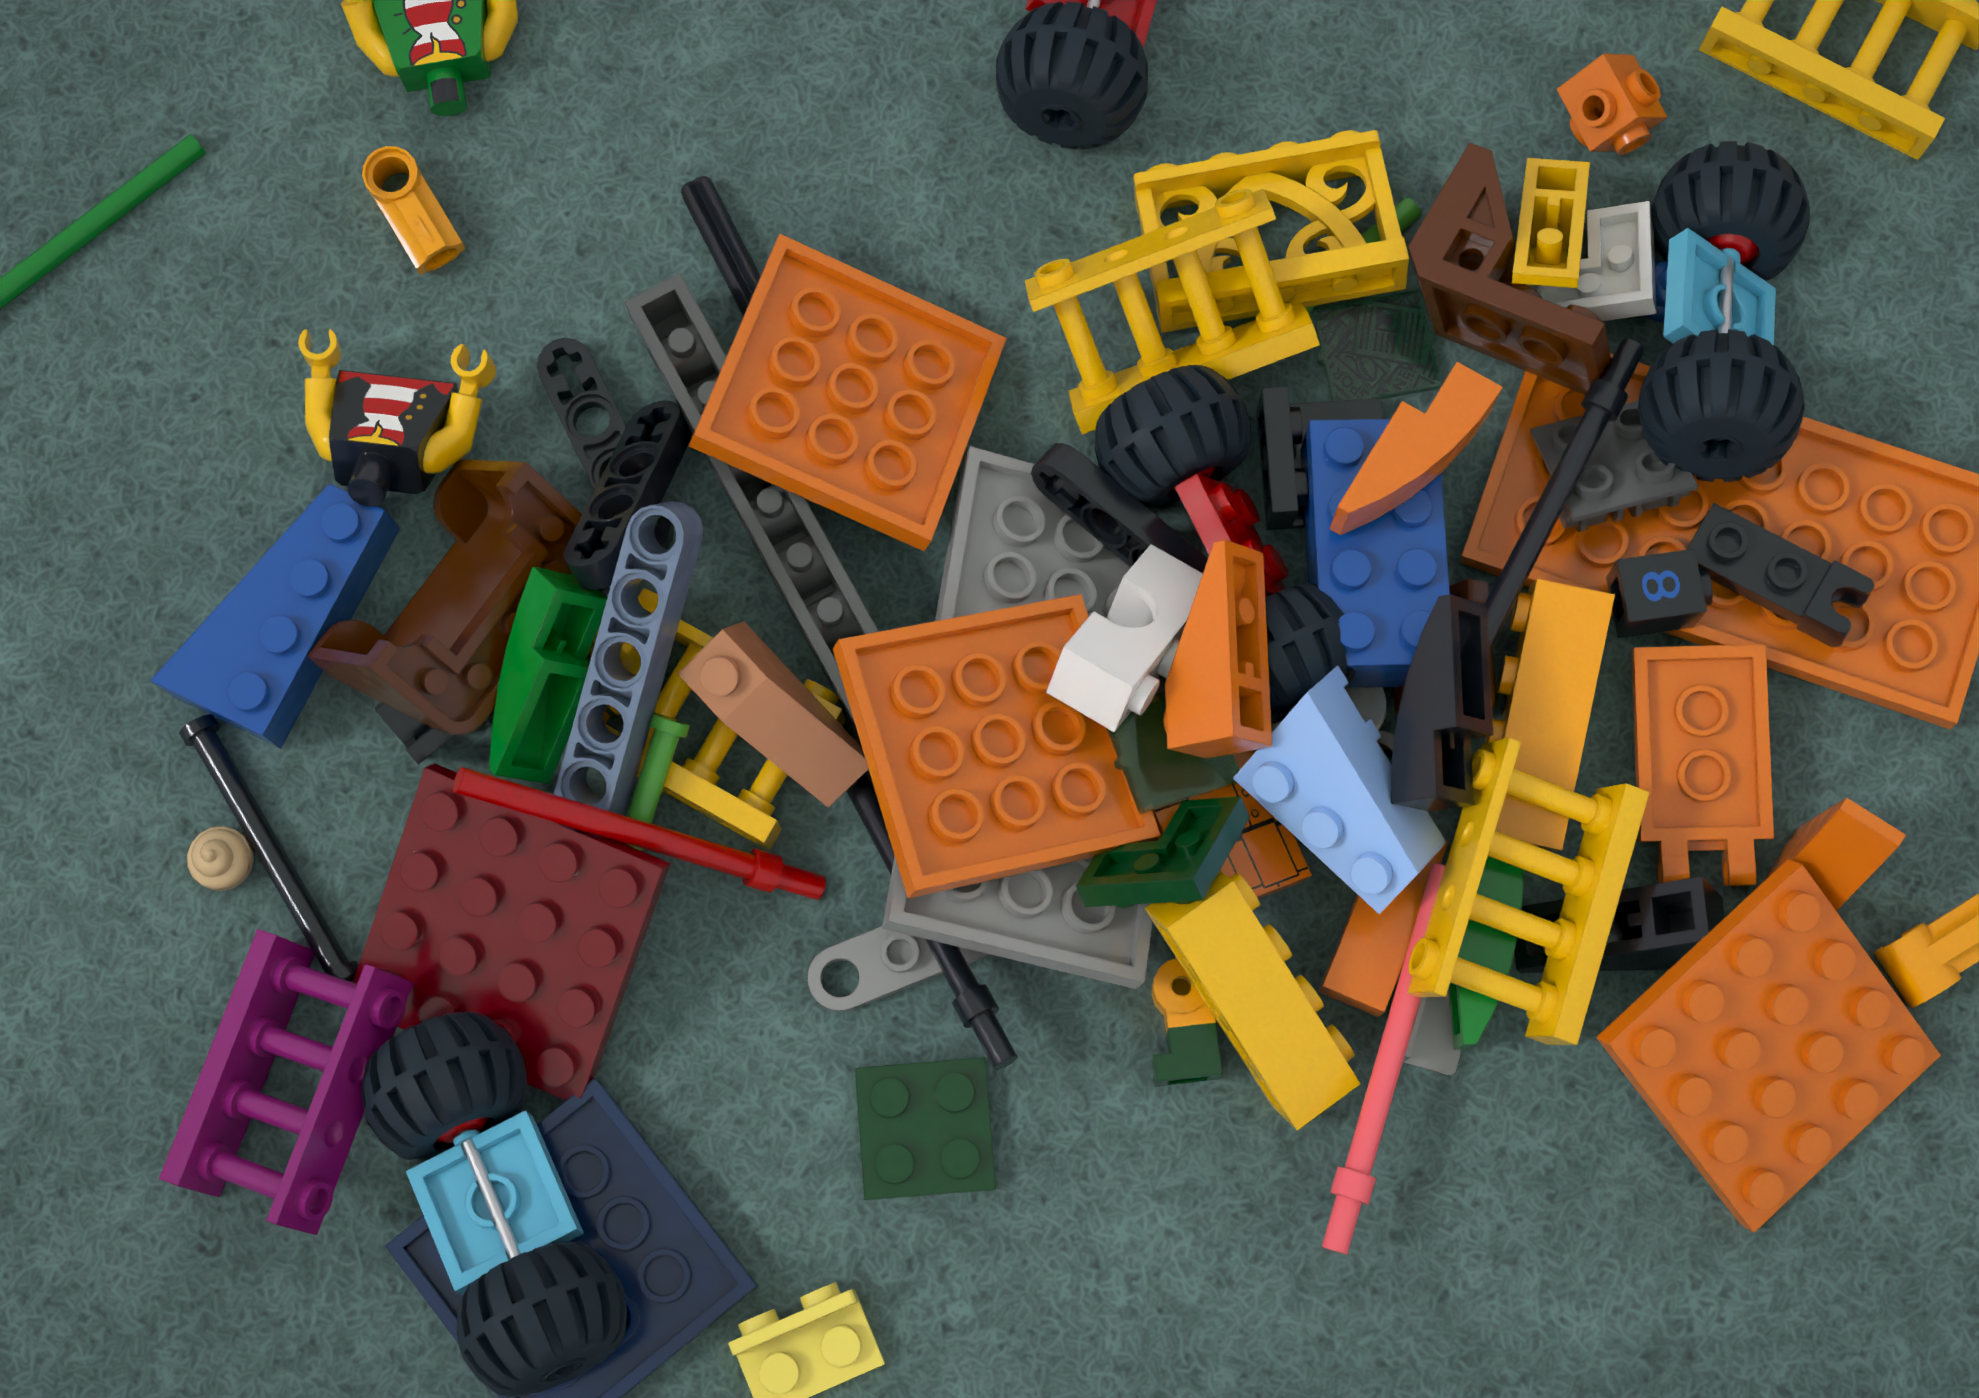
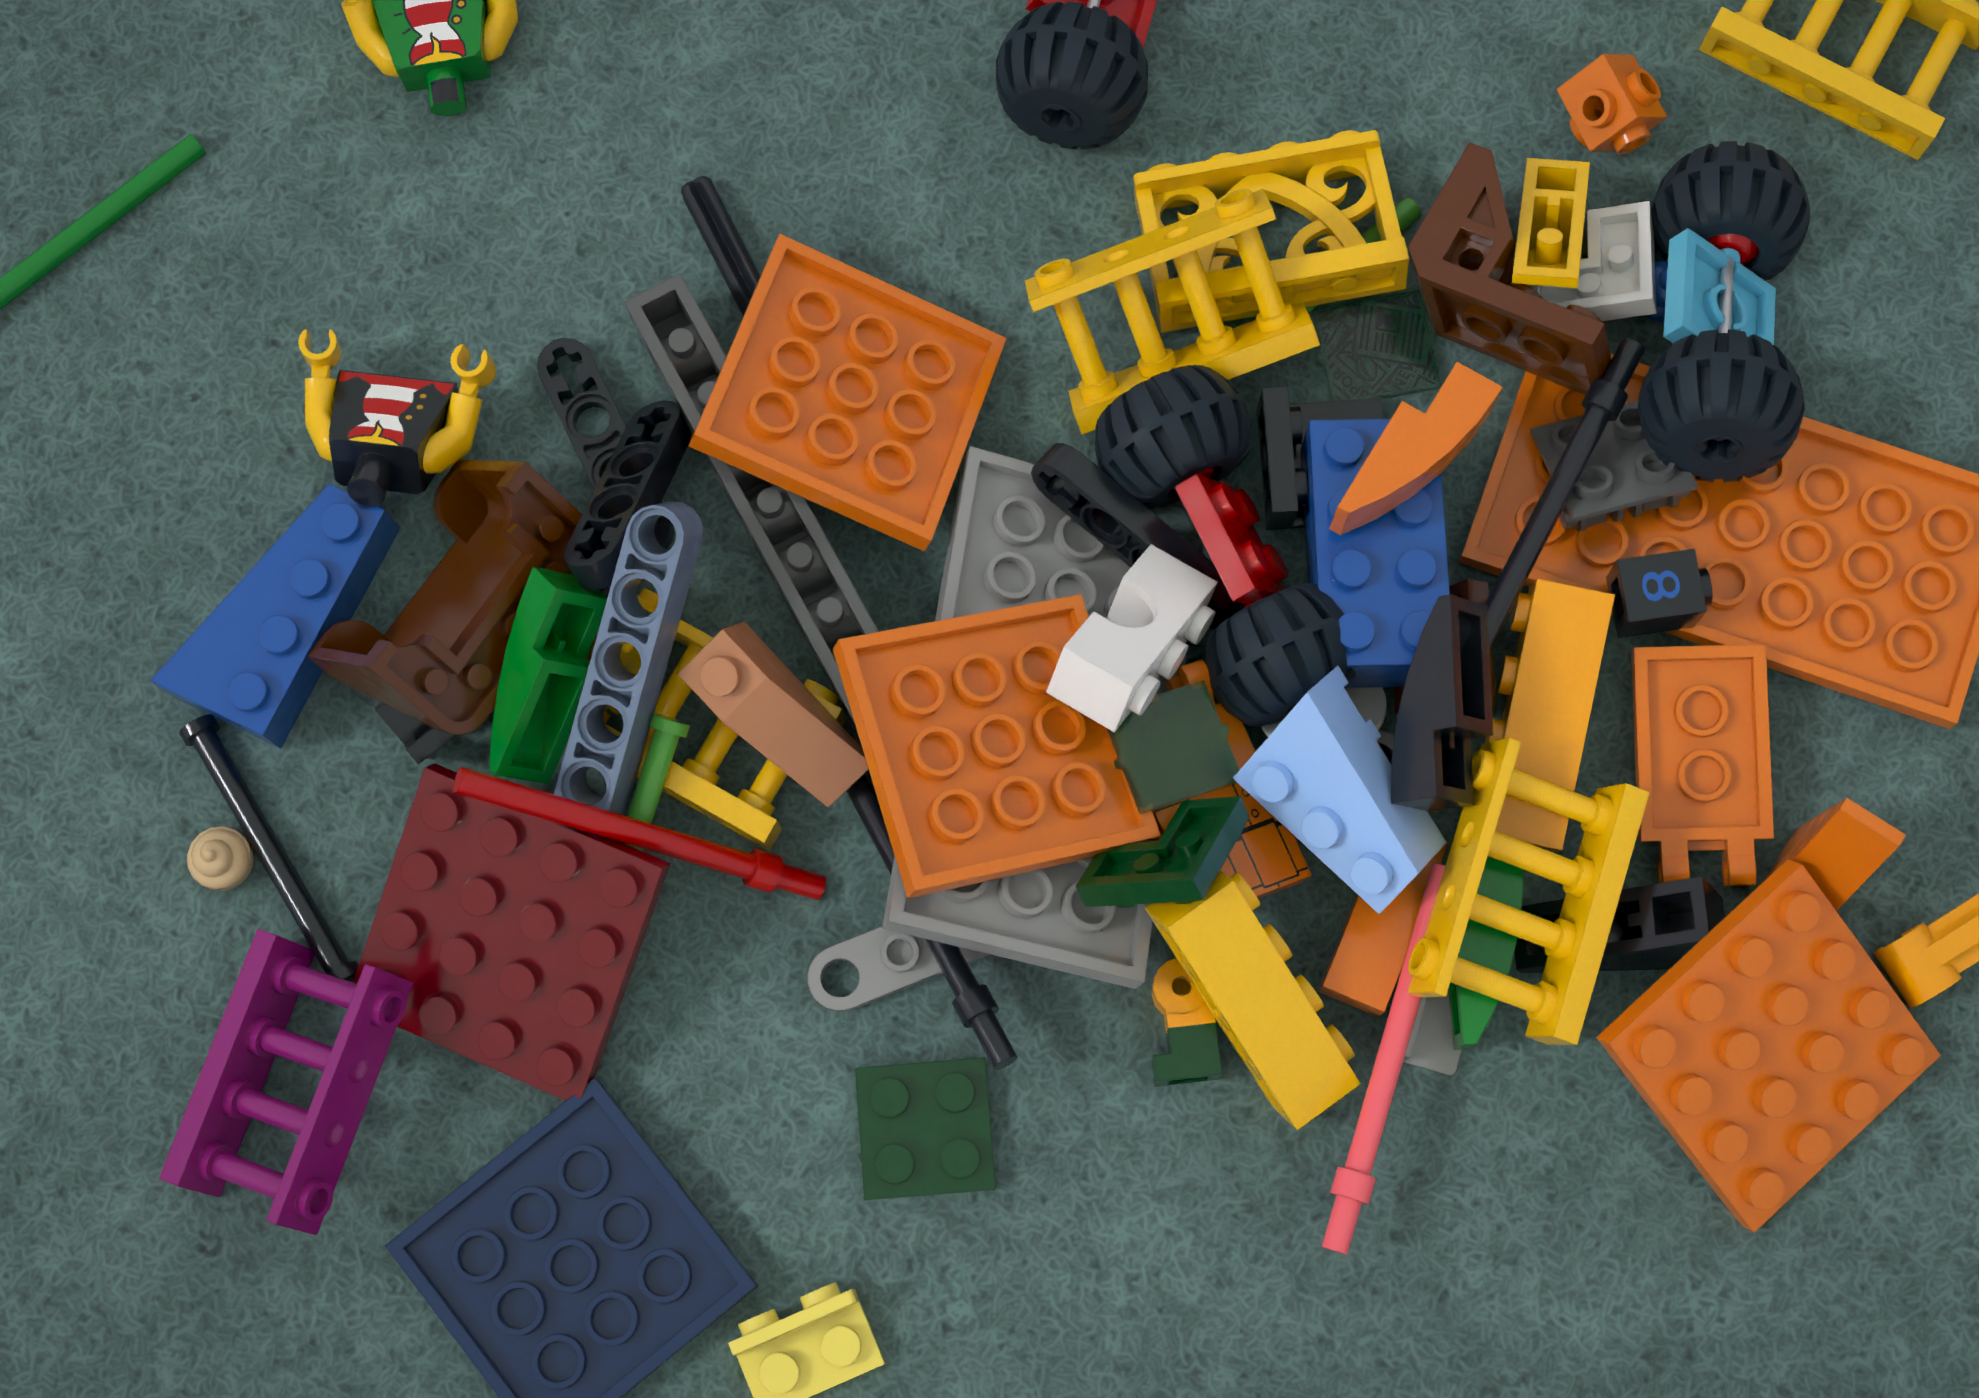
black plate [361,1012,627,1397] -> none
light orange piece [362,146,466,275] -> none
orange slope [1163,540,1272,759] -> none
black plate [1686,503,1875,647] -> none

